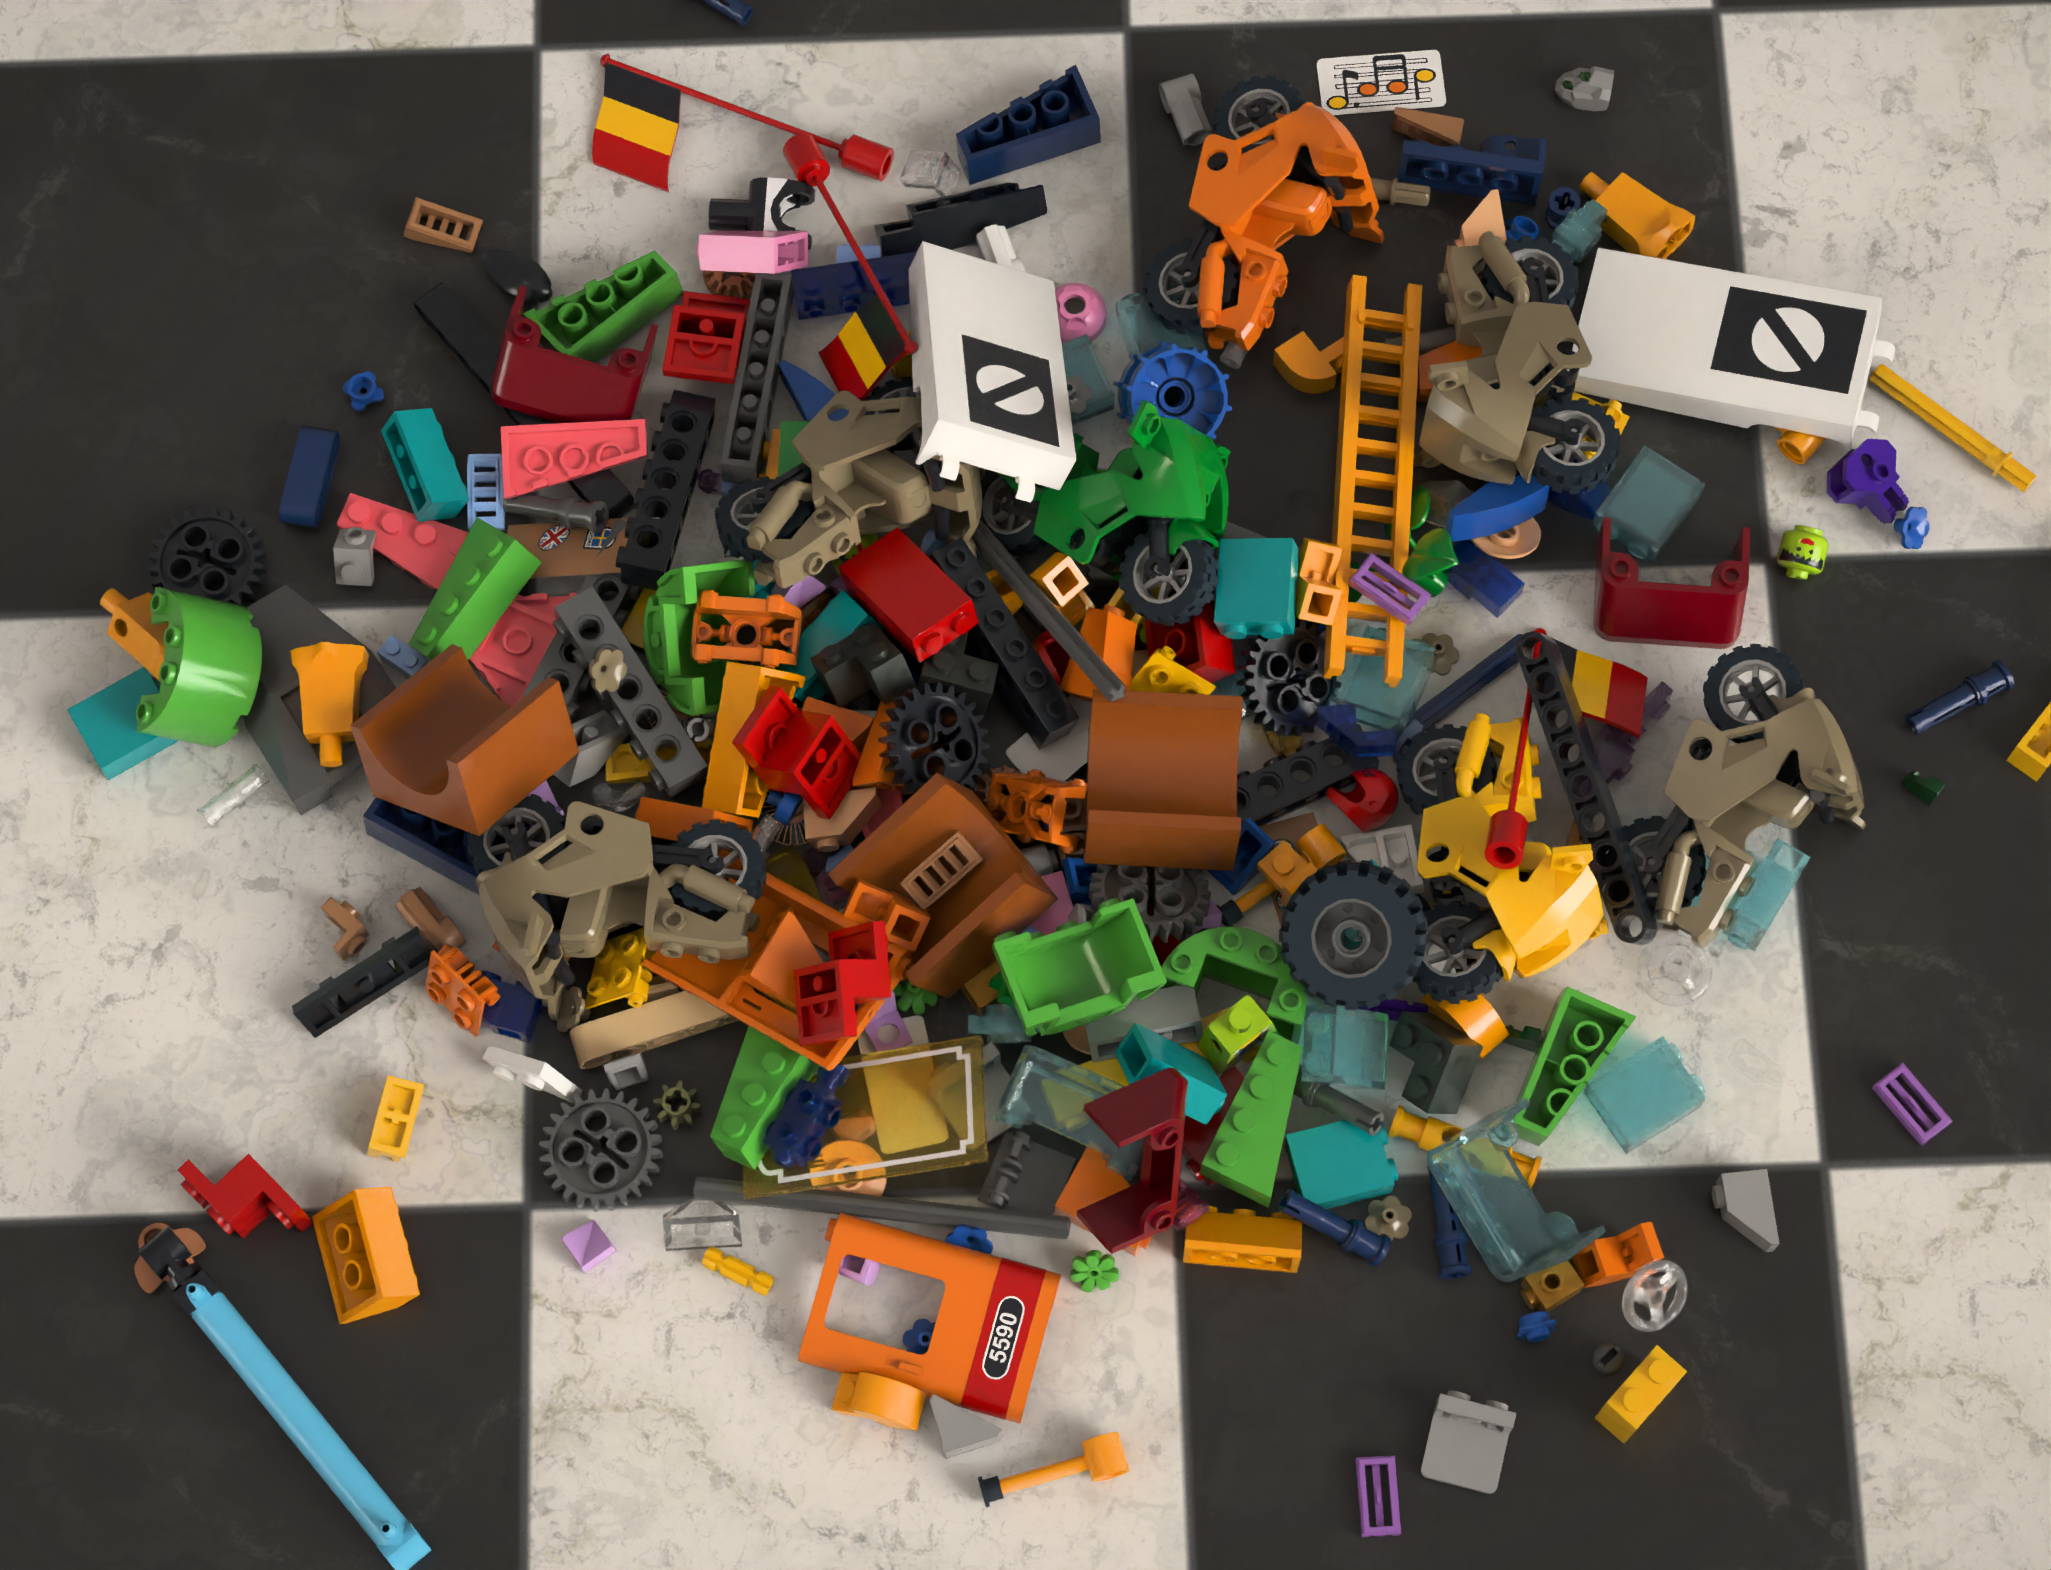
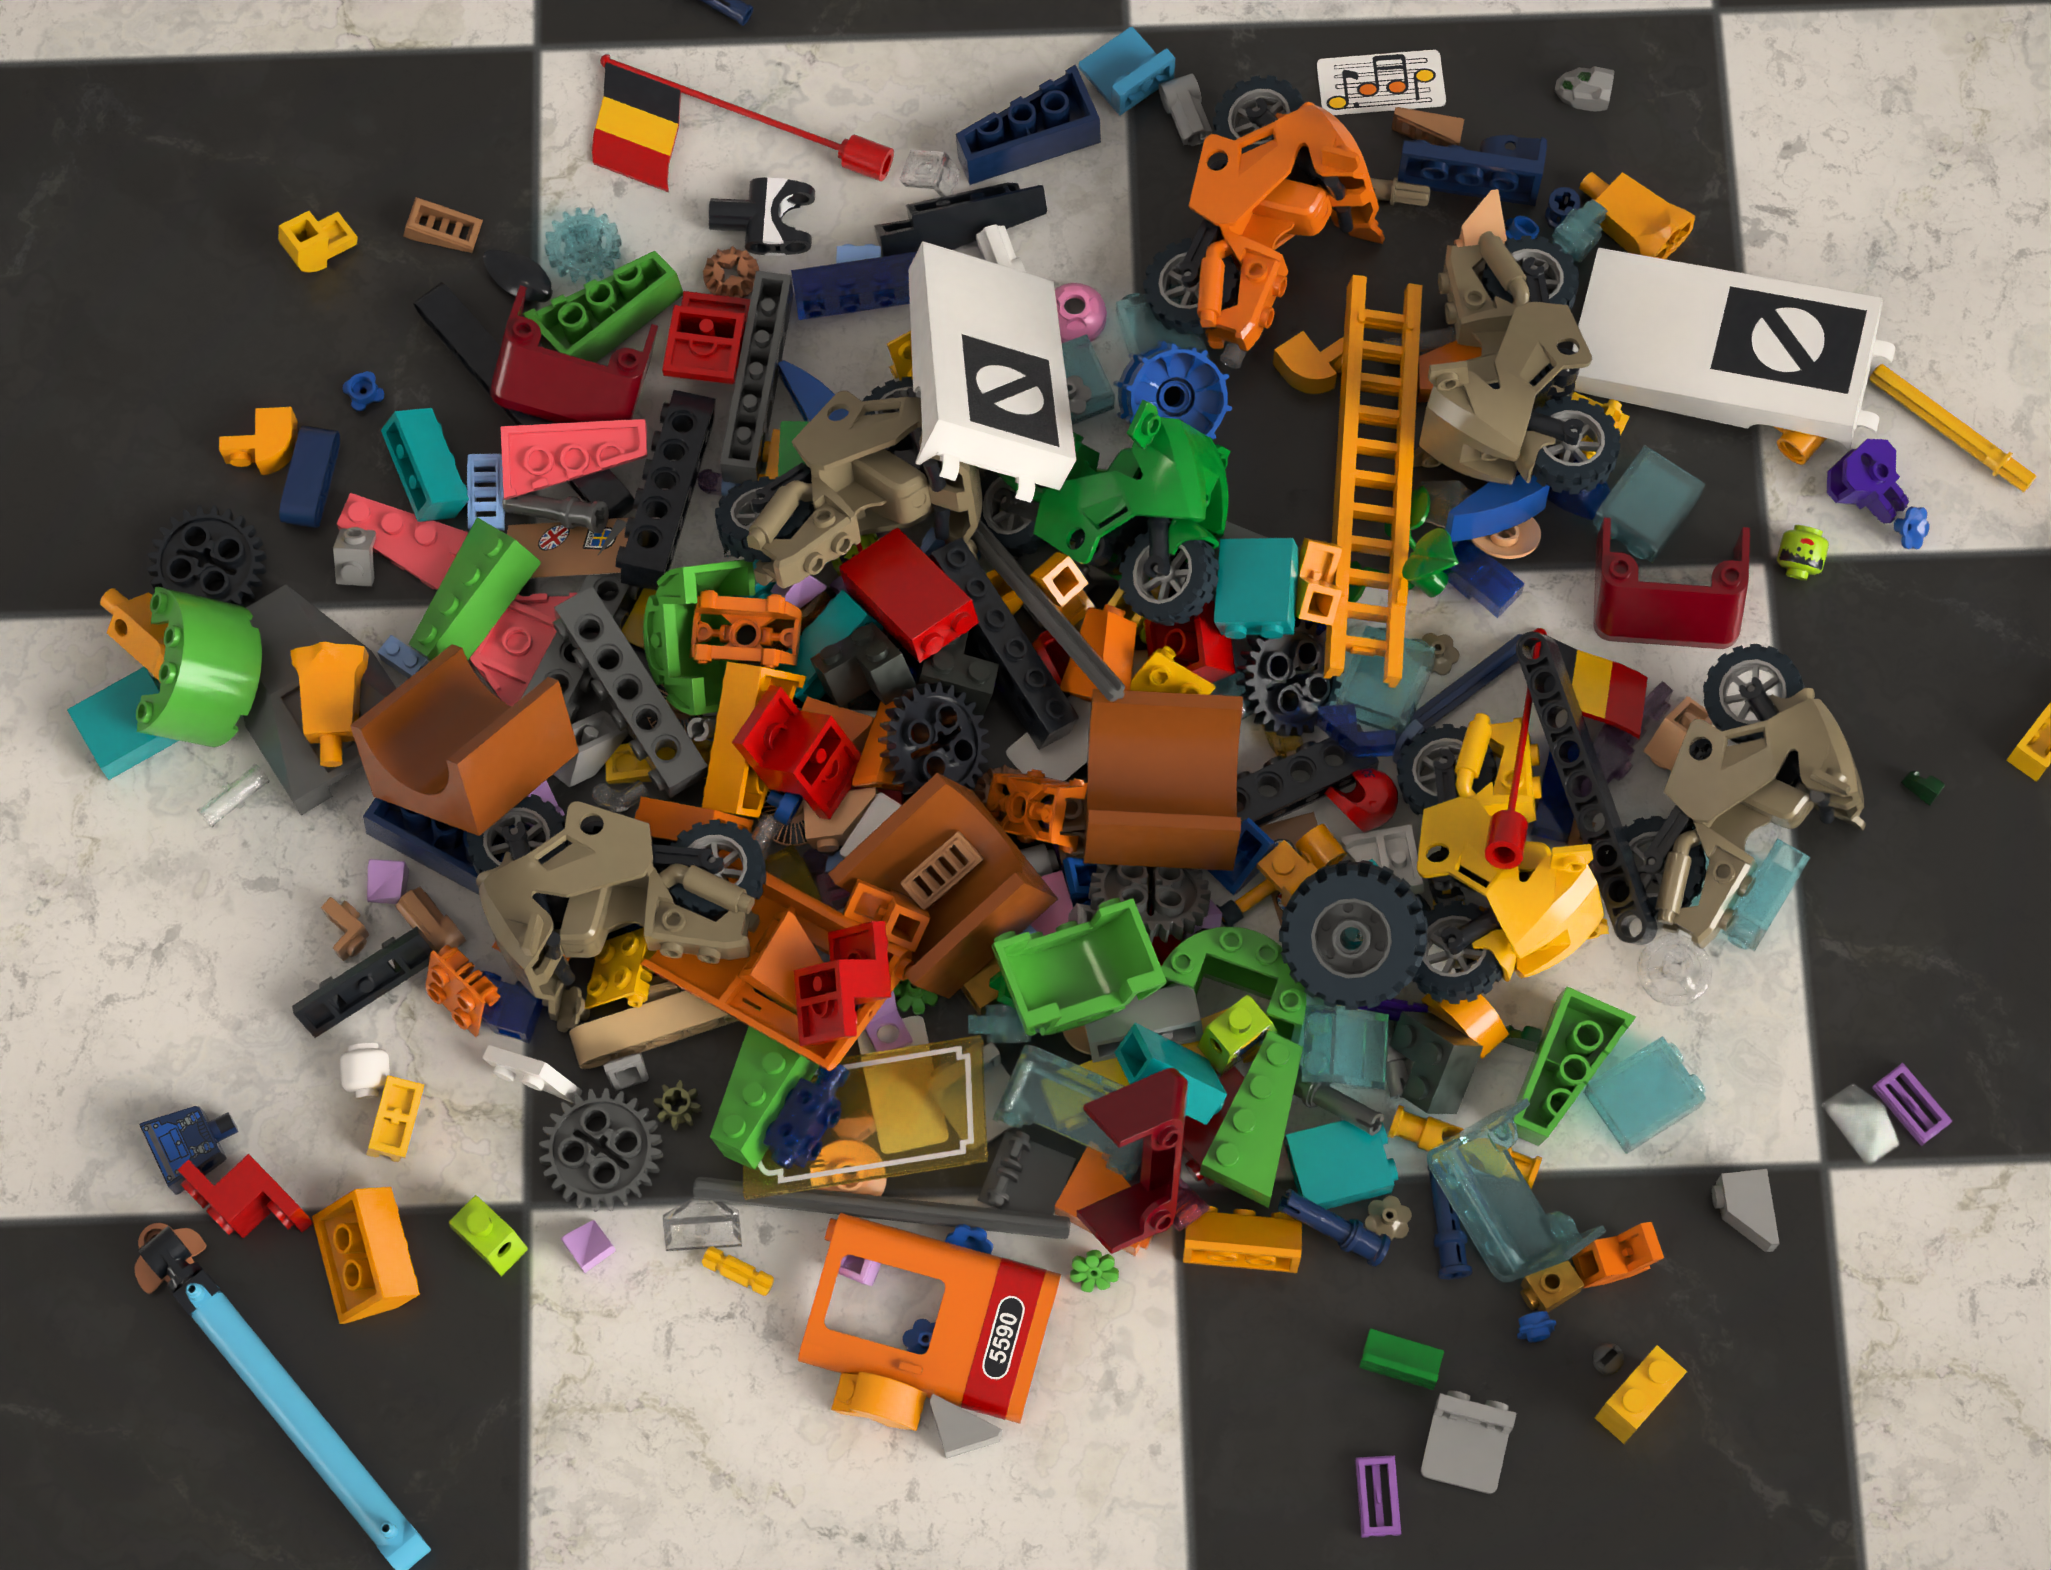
dark tan plant [589,649,627,692] -> none
bright pink slope [696,231,808,274] -> none
flag [783,133,918,401] -> none
light orange piece [978,1432,1130,1507] -> none
medium lavender tile [1348,553,1431,626] -> none
clear piece [1622,1260,1688,1332] -> none
dark blue pin [1905,660,2015,735] -> none
none -> torso [139,1106,239,1195]
none -> light orange brick [219,407,298,475]
none -> yellow brick [278,211,358,273]
none -> white head [340,1043,390,1099]
none -> lavender slope [367,859,409,904]
none -> lime torso [449,1195,528,1277]
none -> clear light blue gear [544,207,622,283]
none -> white slope [839,792,902,859]
none -> dark azure bracket [1079,27,1175,116]
none -> green panel [1359,1328,1444,1390]
none -> light grey pin [1370,1020,1409,1100]
none -> clear blue slope [1530,744,1580,843]
none -> light nougat slope [1643,696,1713,771]
none -> clear slope [1822,1083,1899,1166]

